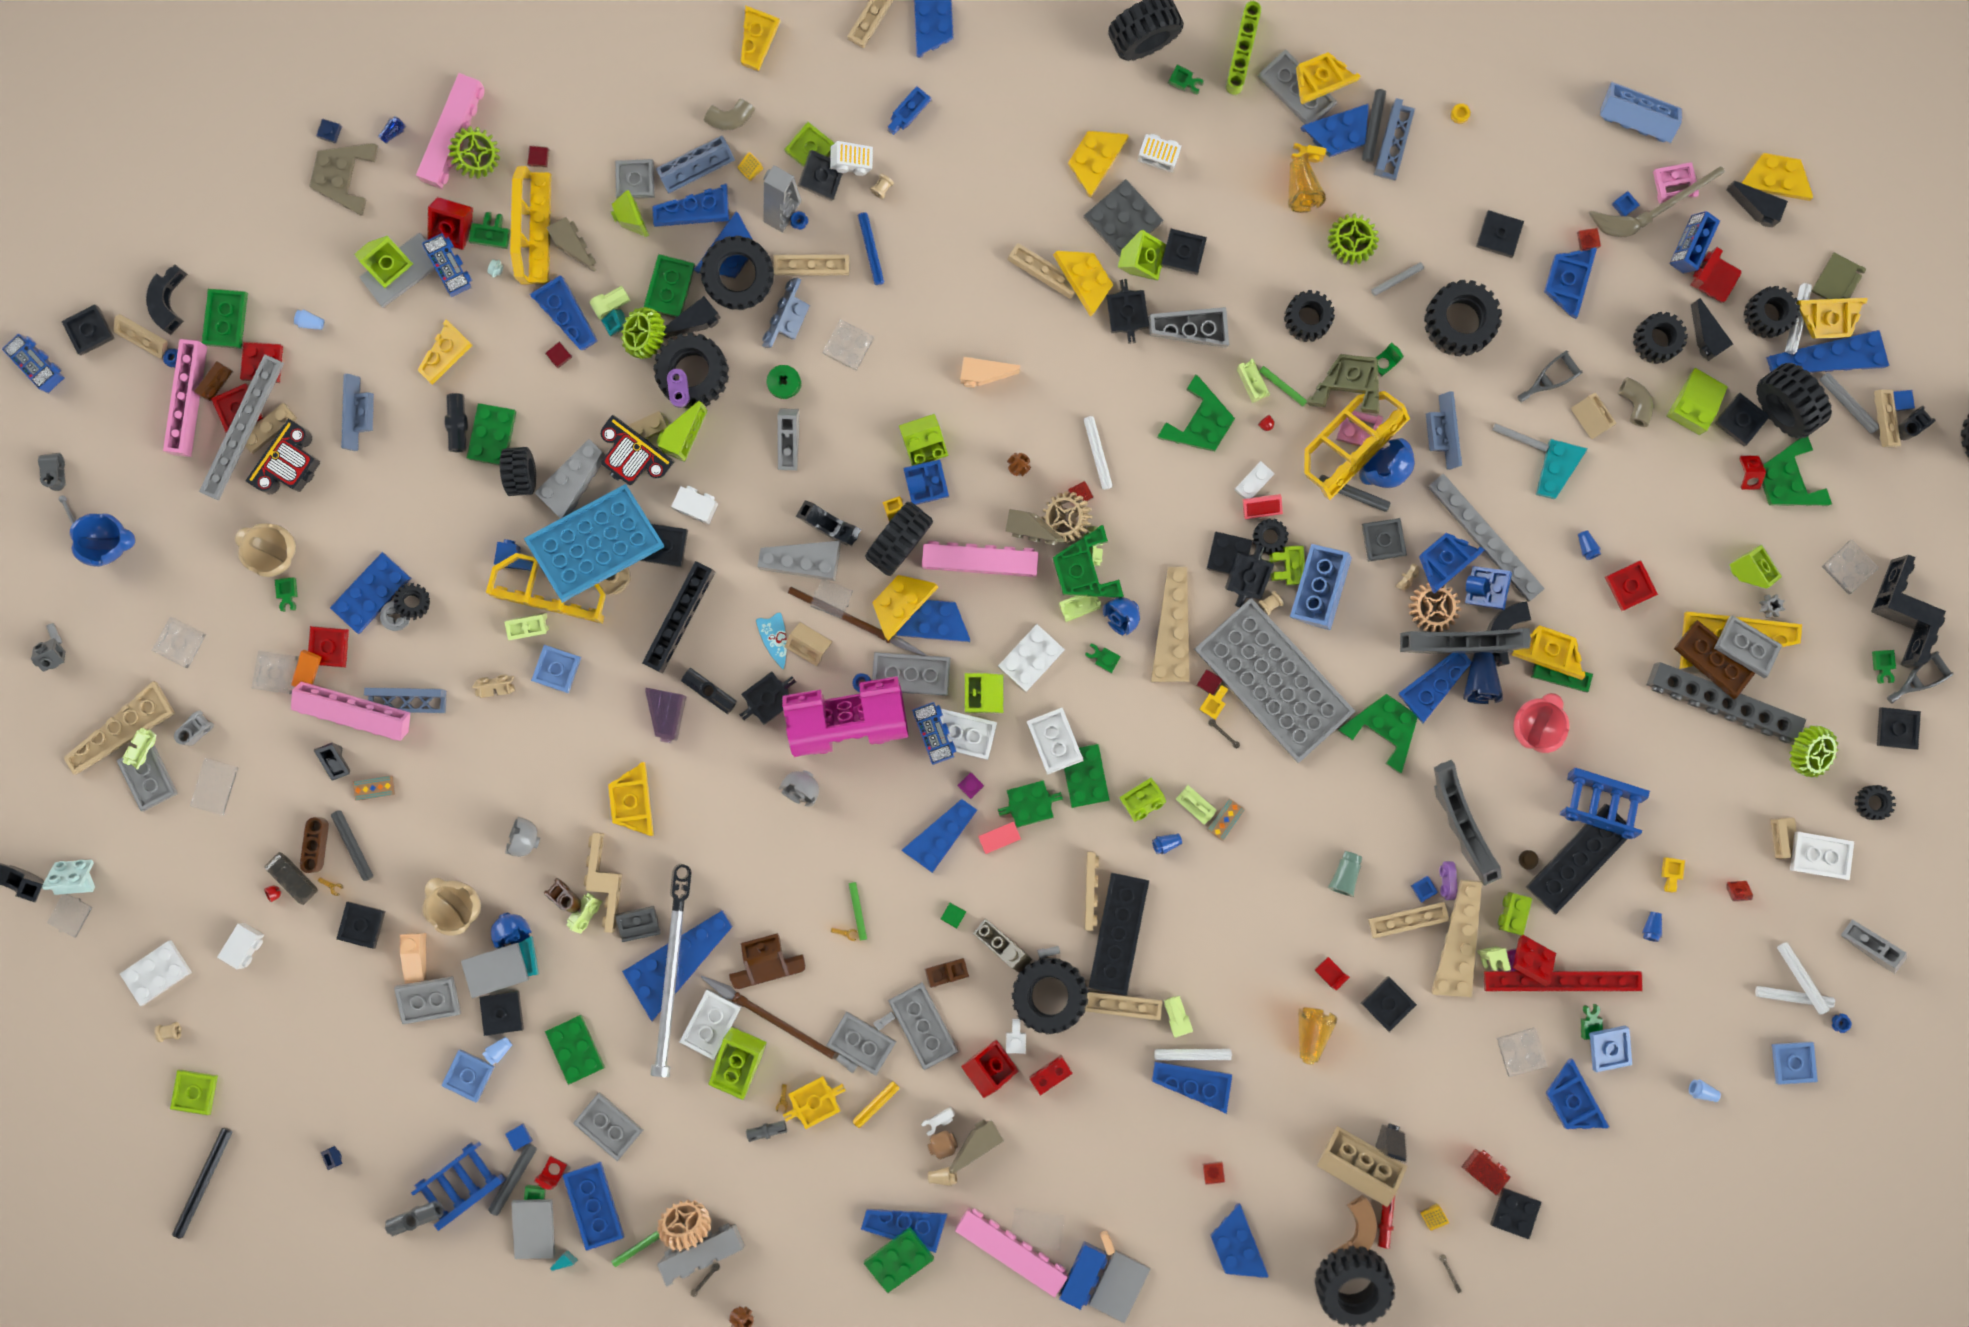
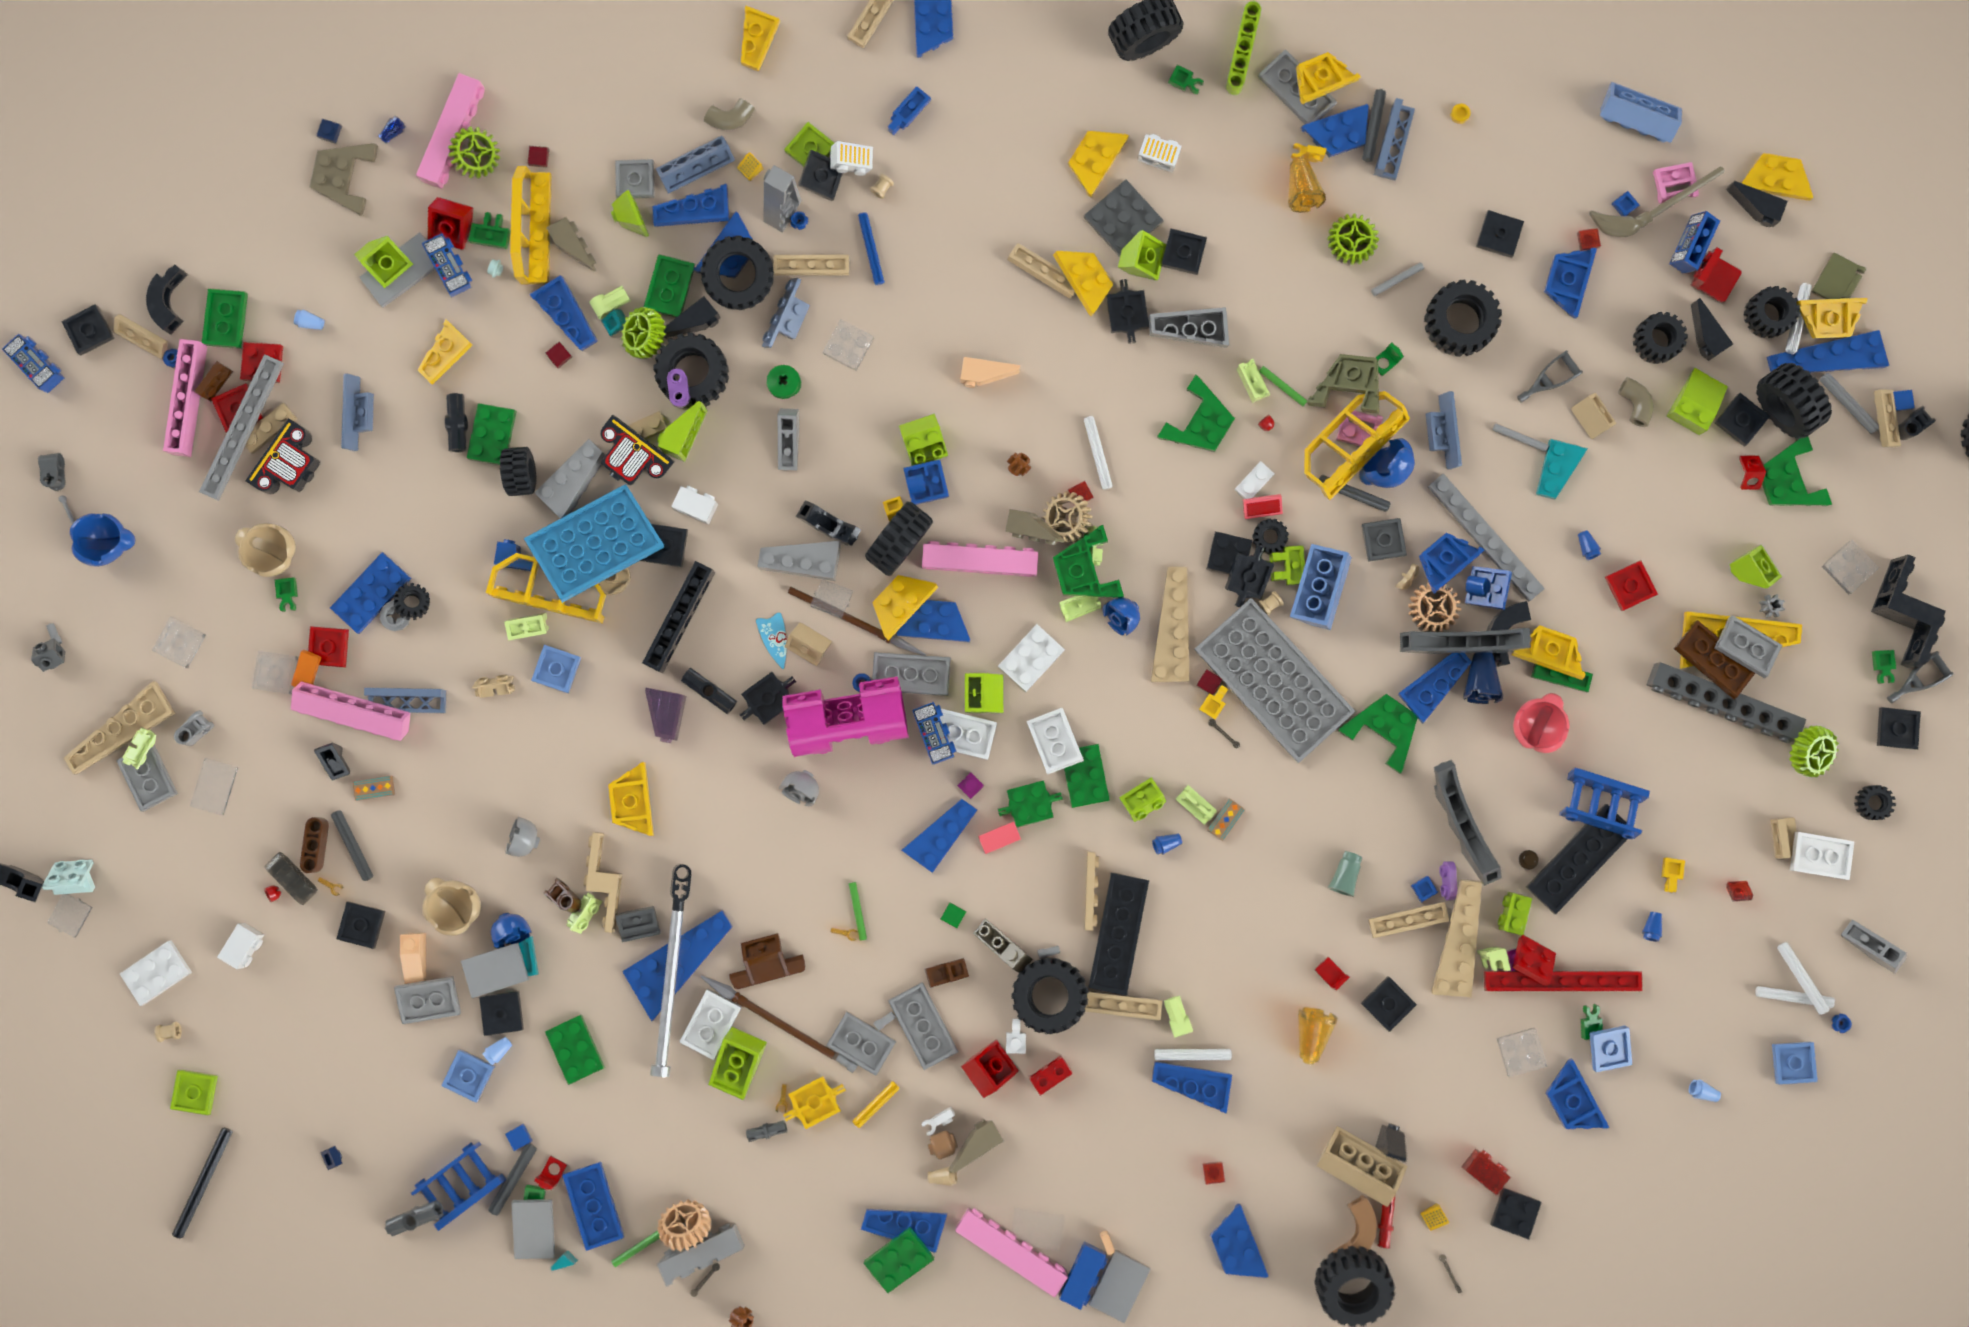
light grey tile [573,1092,643,1161] -> none
green plate [1085,644,1121,673] -> none
black tyre [1284,290,1335,342] -> none

